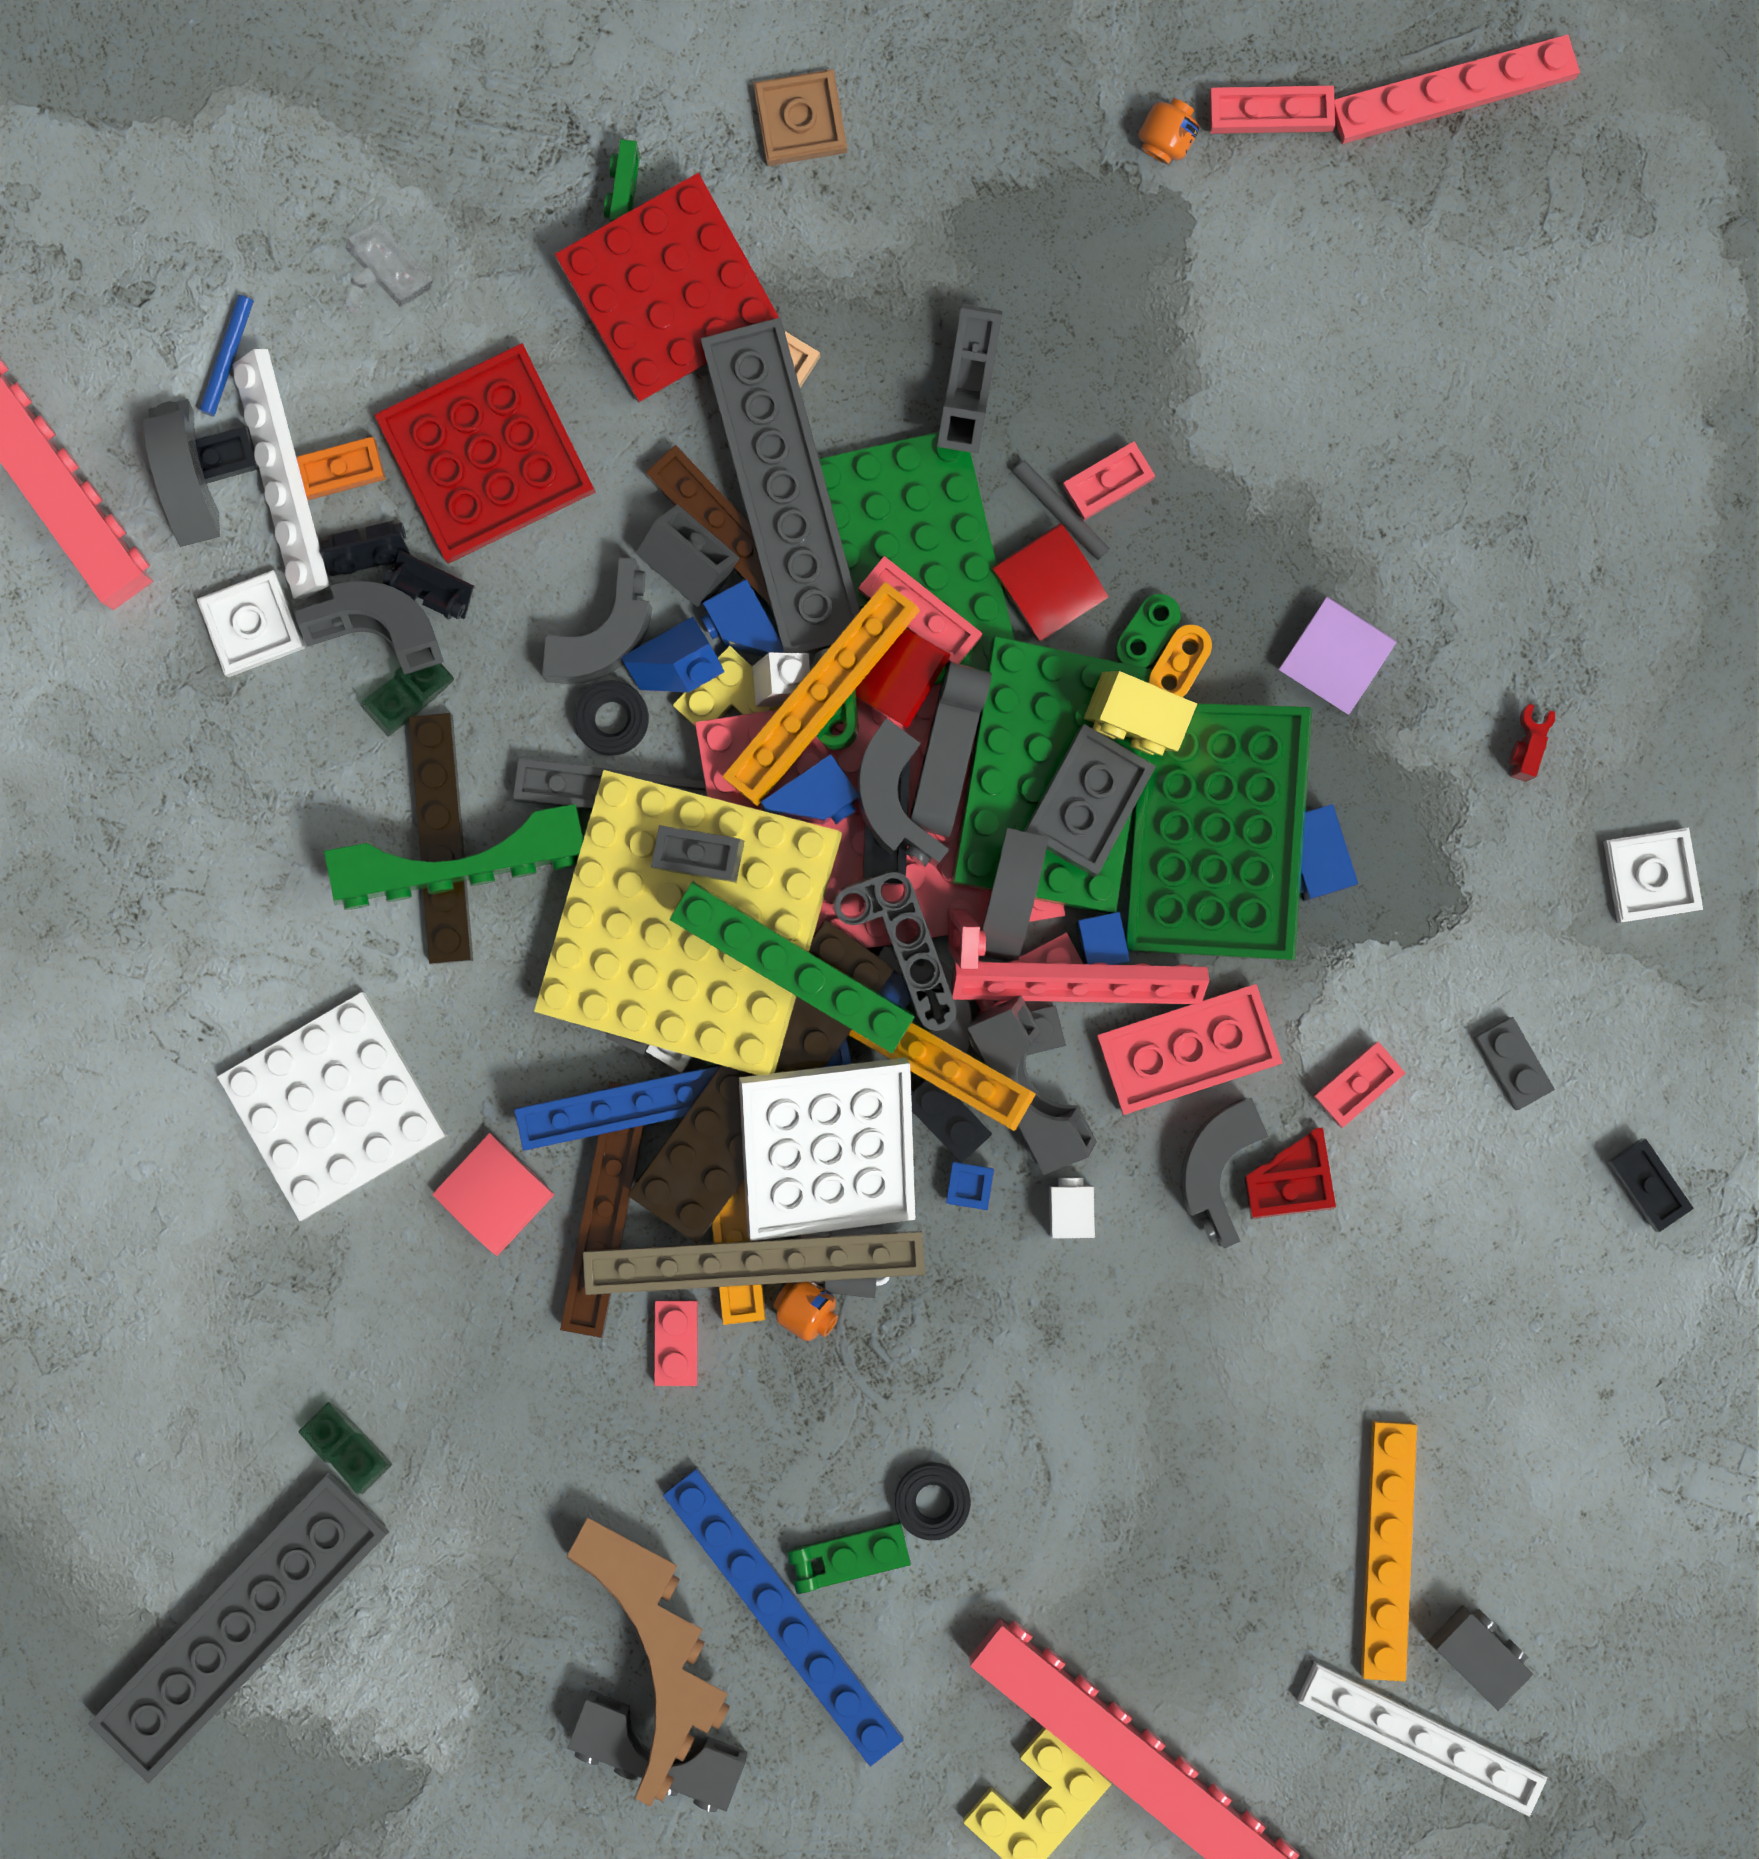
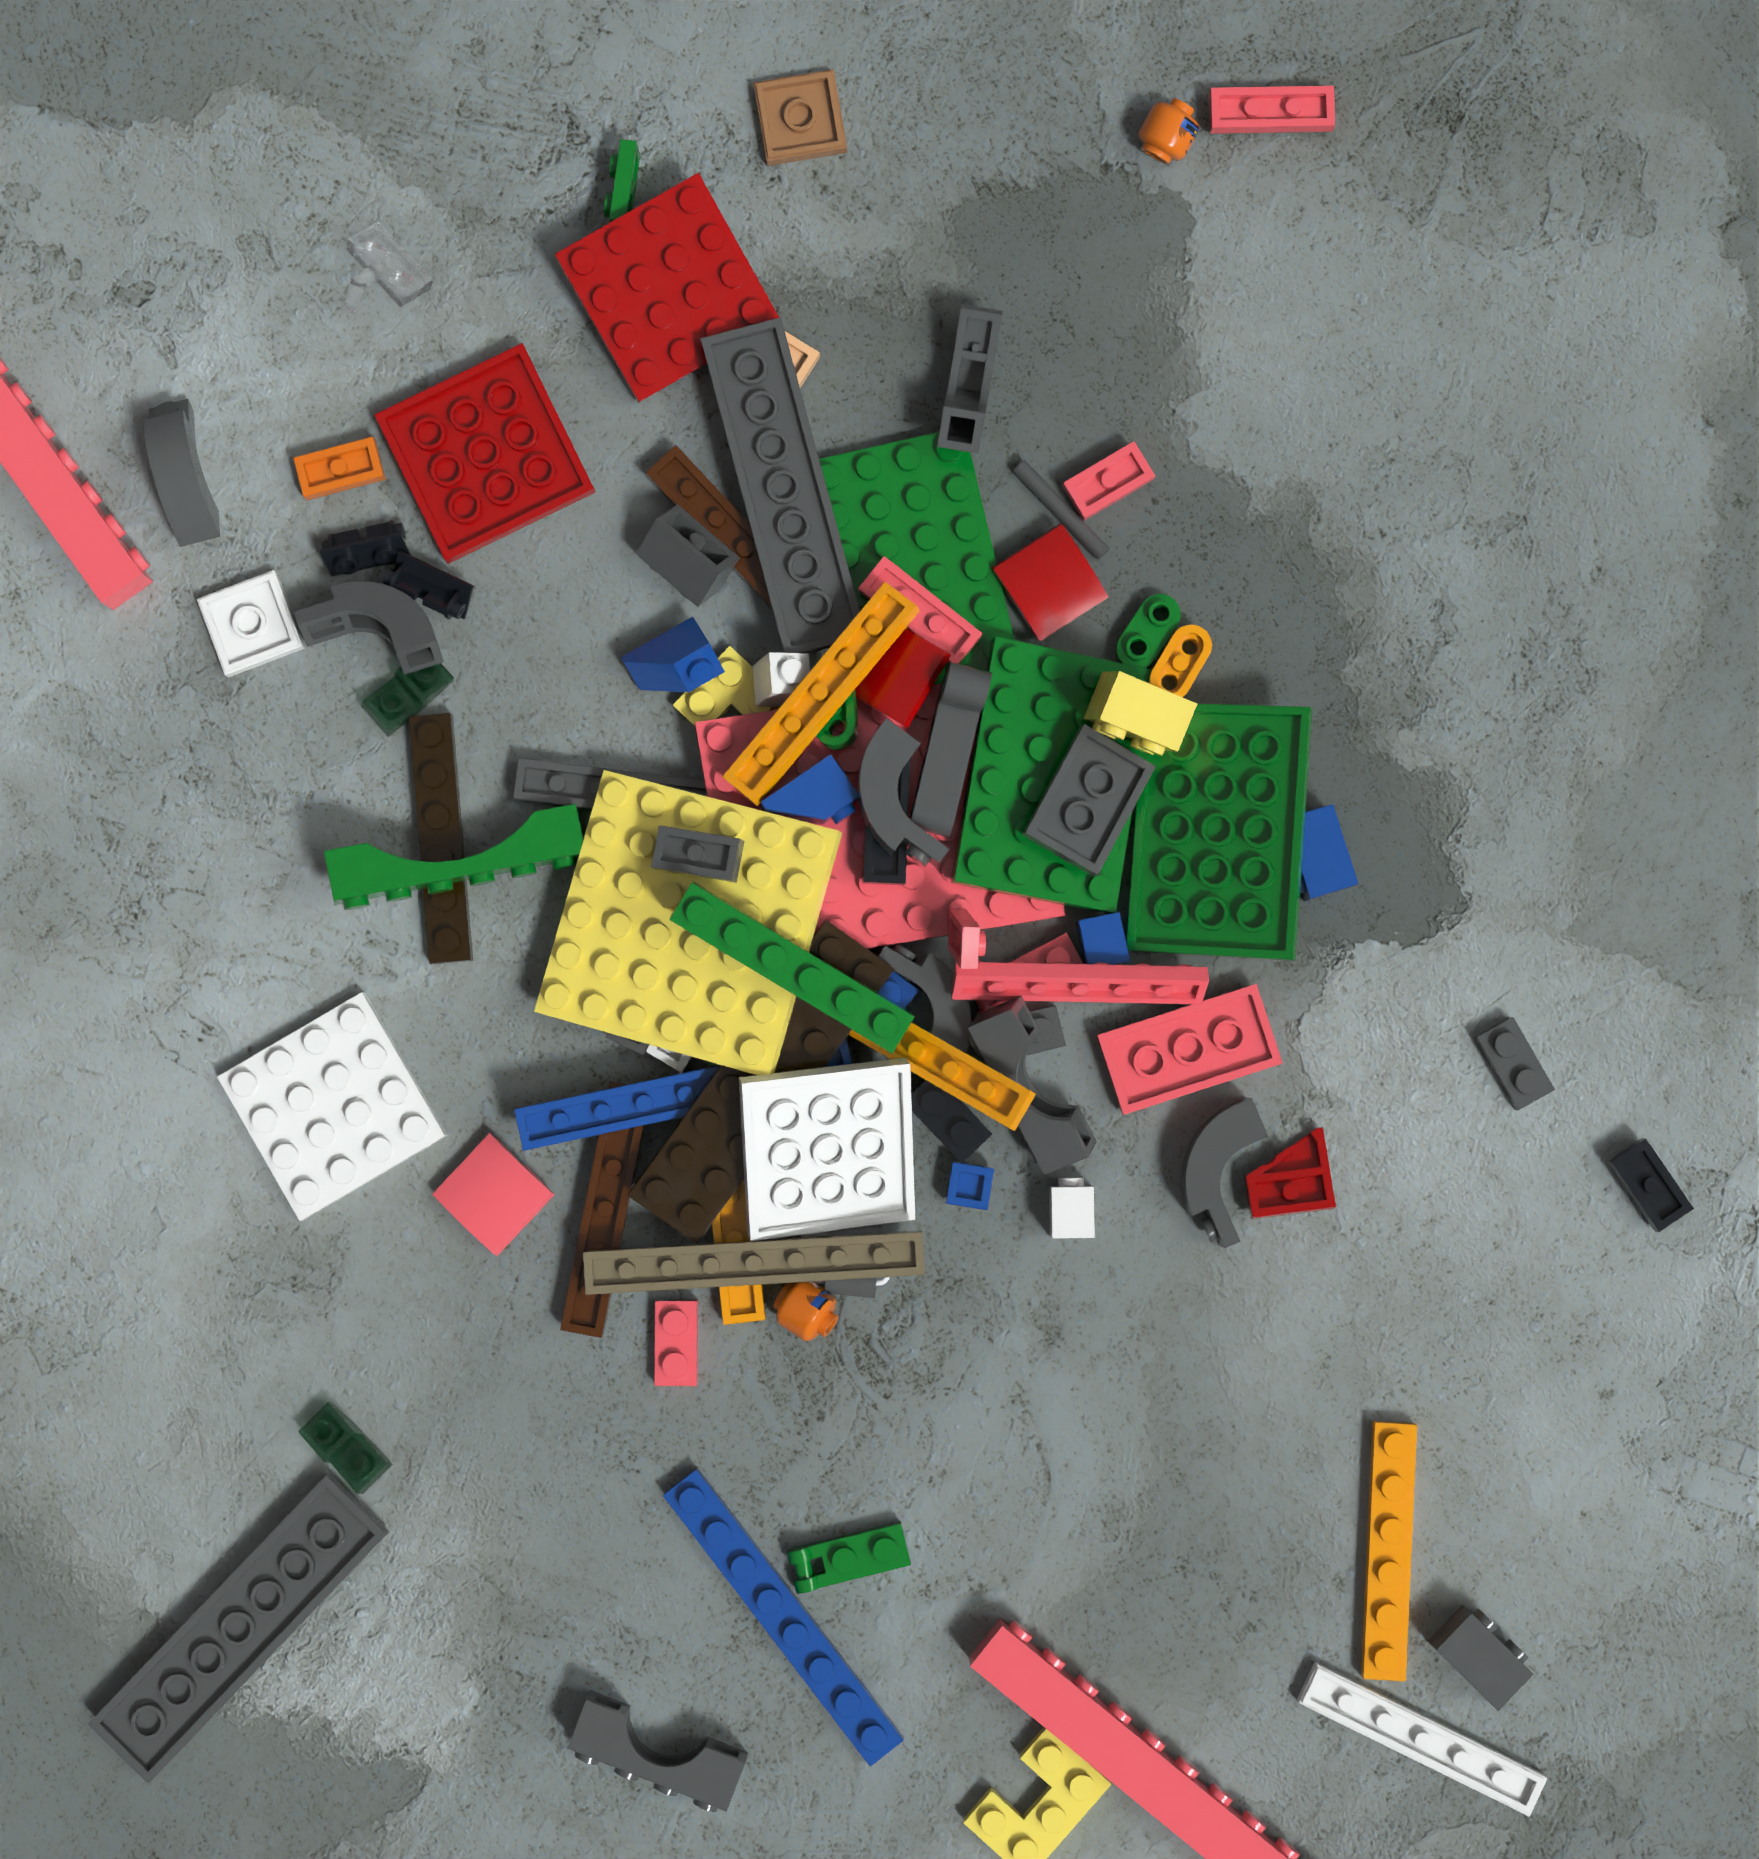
black plate [195,426,259,484] -> none
blue bar [199,295,254,417] -> none
white plate [232,349,329,599] -> none
dark grey arch [542,557,652,684] -> none
medium nougat arch [567,1517,730,1807] -> none
black tyre [574,680,649,756] -> none
blue slope [701,579,784,657] -> none
dark grey beam [832,870,957,1031] -> none
black tyre [895,1462,971,1541] -> none
dark grey arch [982,828,1049,960] -> none
lavender slope [1279,596,1397,715] -> none
coral plate [1313,1041,1406,1128] -> none
coral plate [1334,34,1580,144] -> none
red plate [1509,704,1555,782] -> none
white tile [1603,828,1703,923] -> none

